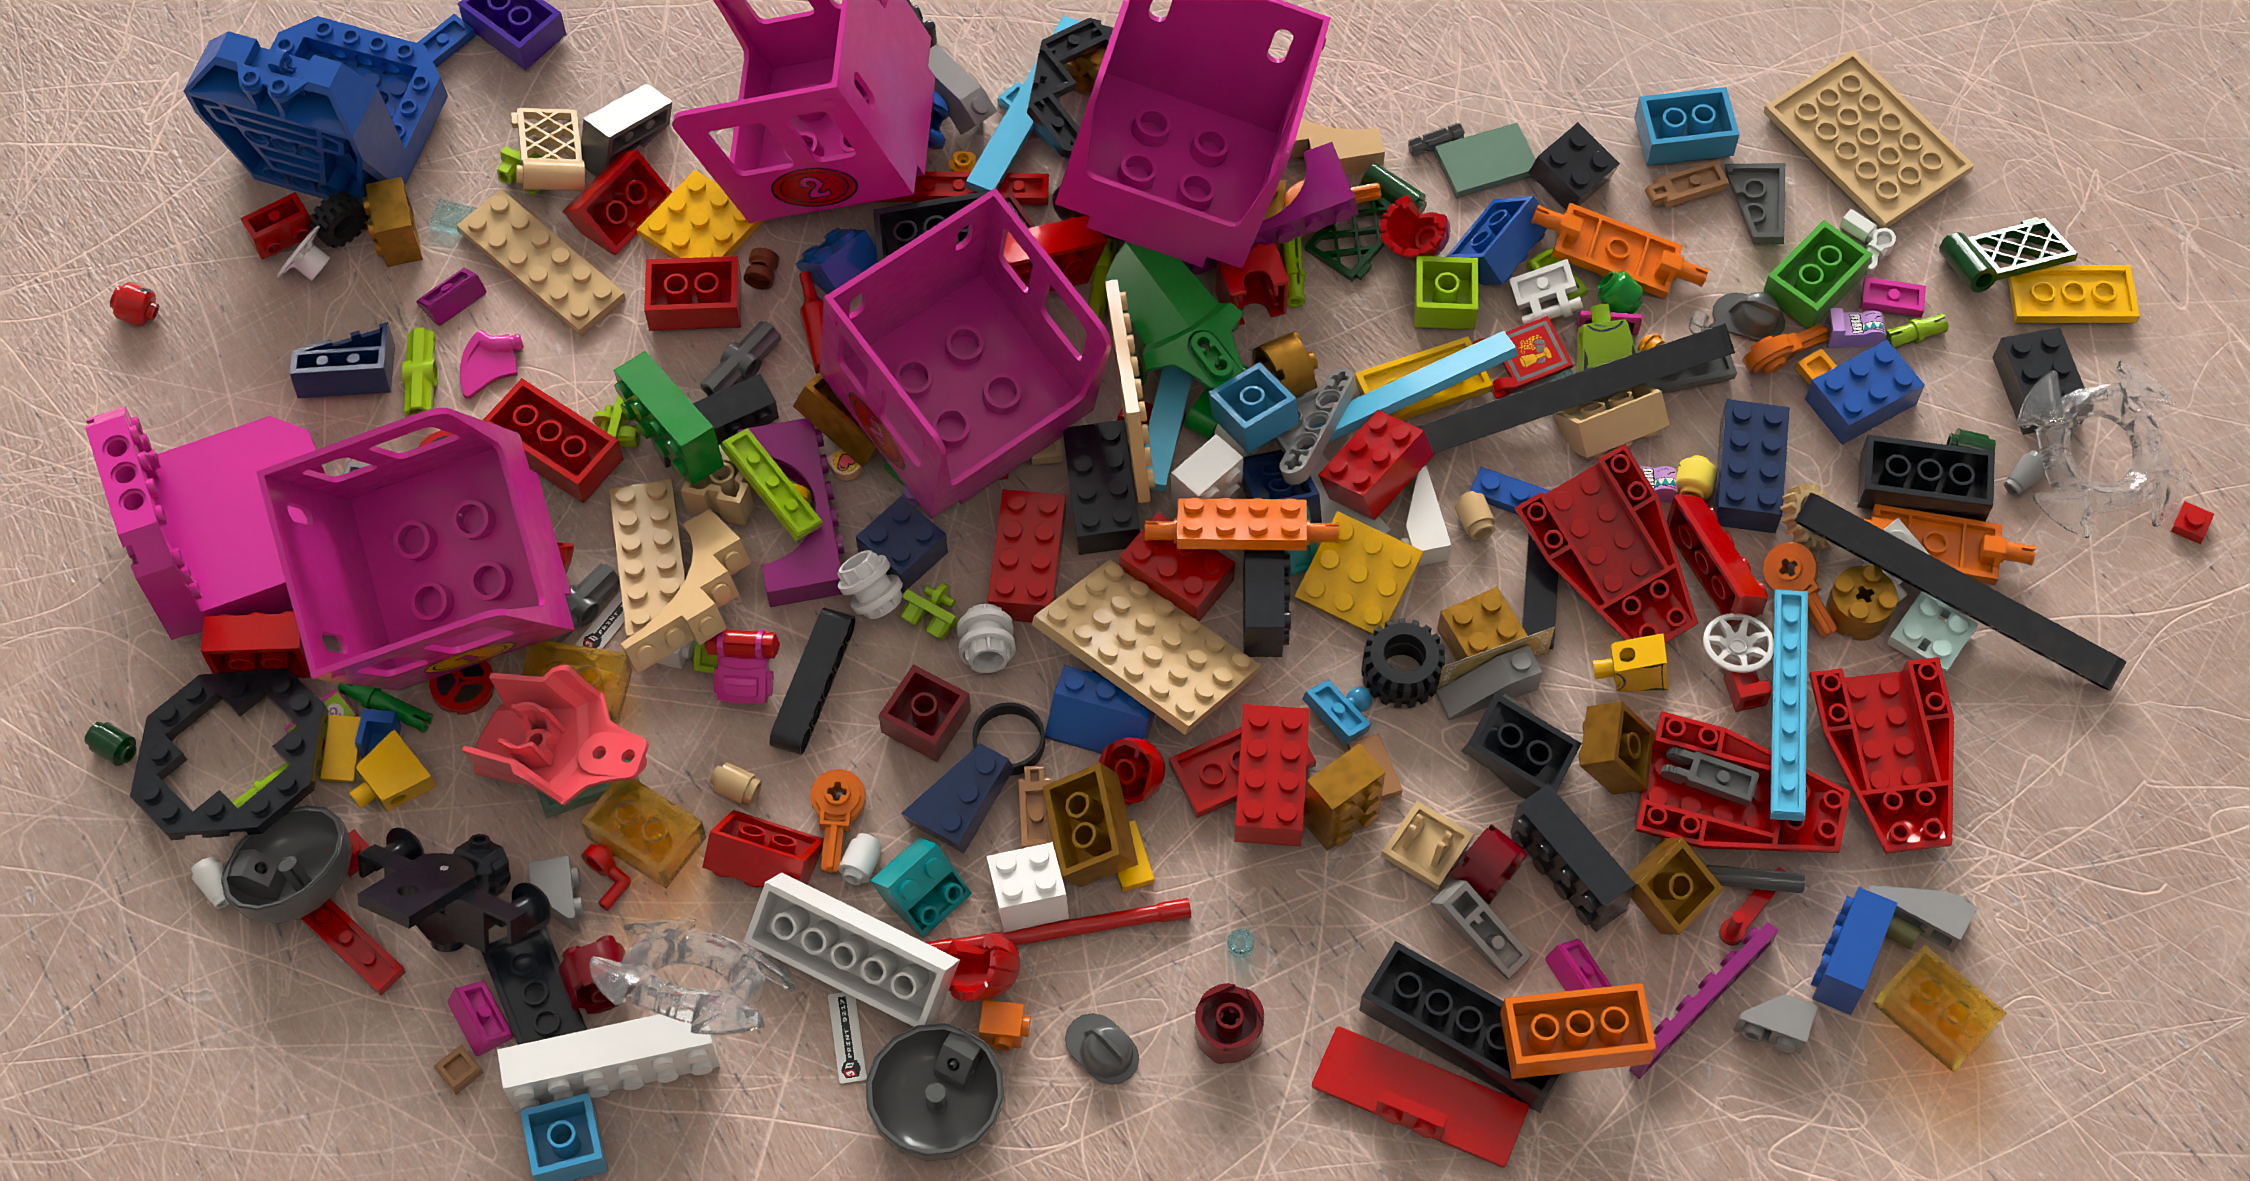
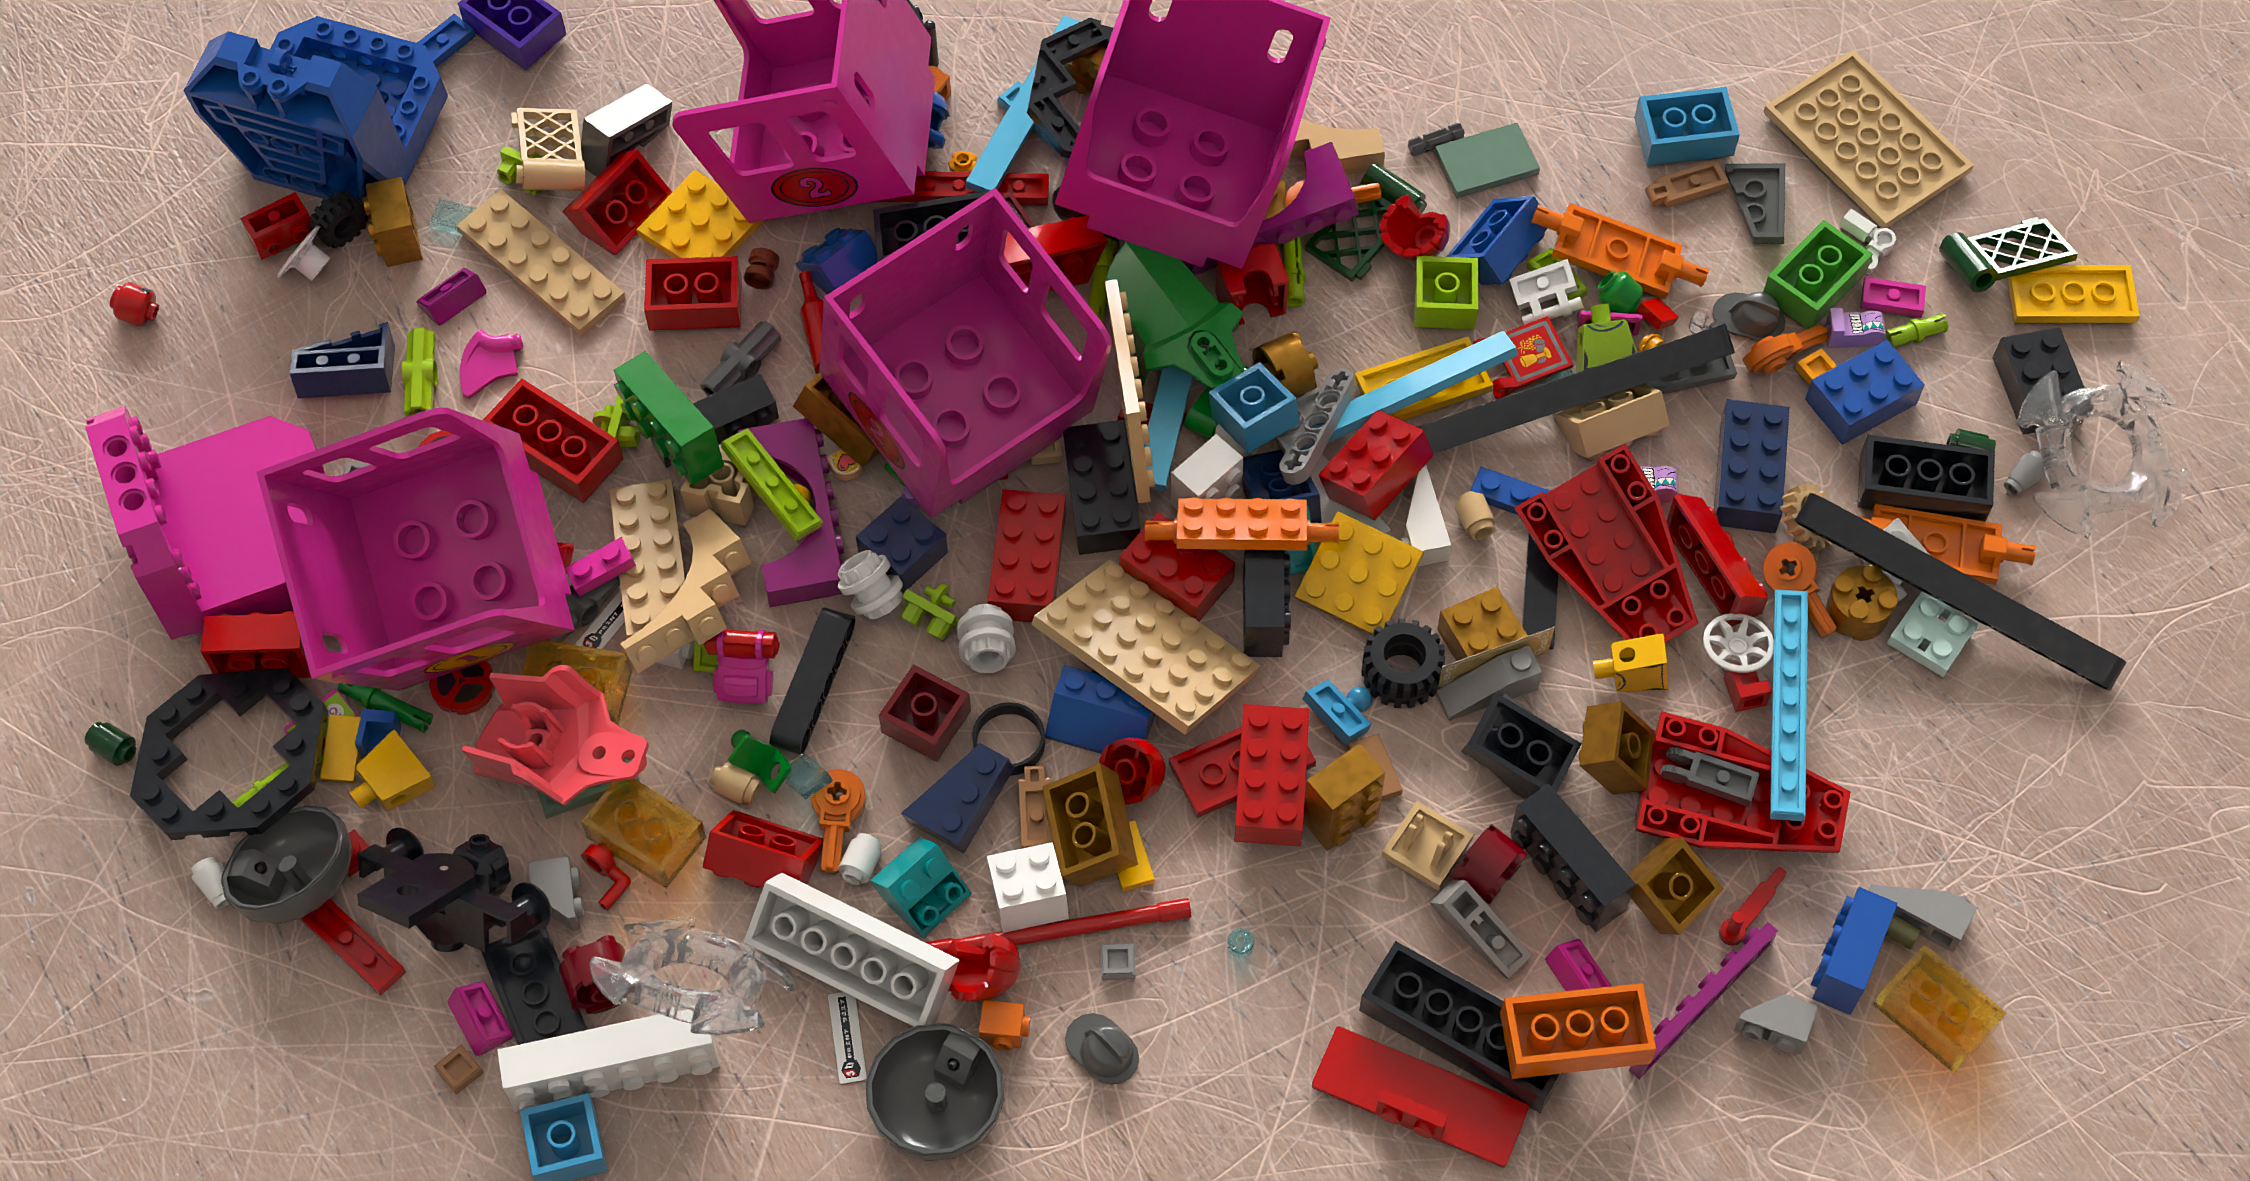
light grey slope [928,44,998,135] -> none
dark red brick [1194,983,1264,1064] -> none
black brick [1528,122,1620,209] -> none
light yellow head [1676,455,1717,501] -> none
dark grey axle [1706,865,1805,893] -> none
red wedge [1809,657,1954,854] -> none
red plate [2170,501,2214,544] -> none
none -> dark pink plate [565,537,636,597]
none -> green bracket [728,729,792,793]
none -> clear light blue tile [777,753,833,800]
none -> light grey tile [1101,943,1136,980]
none -> red tile [1636,297,1679,330]

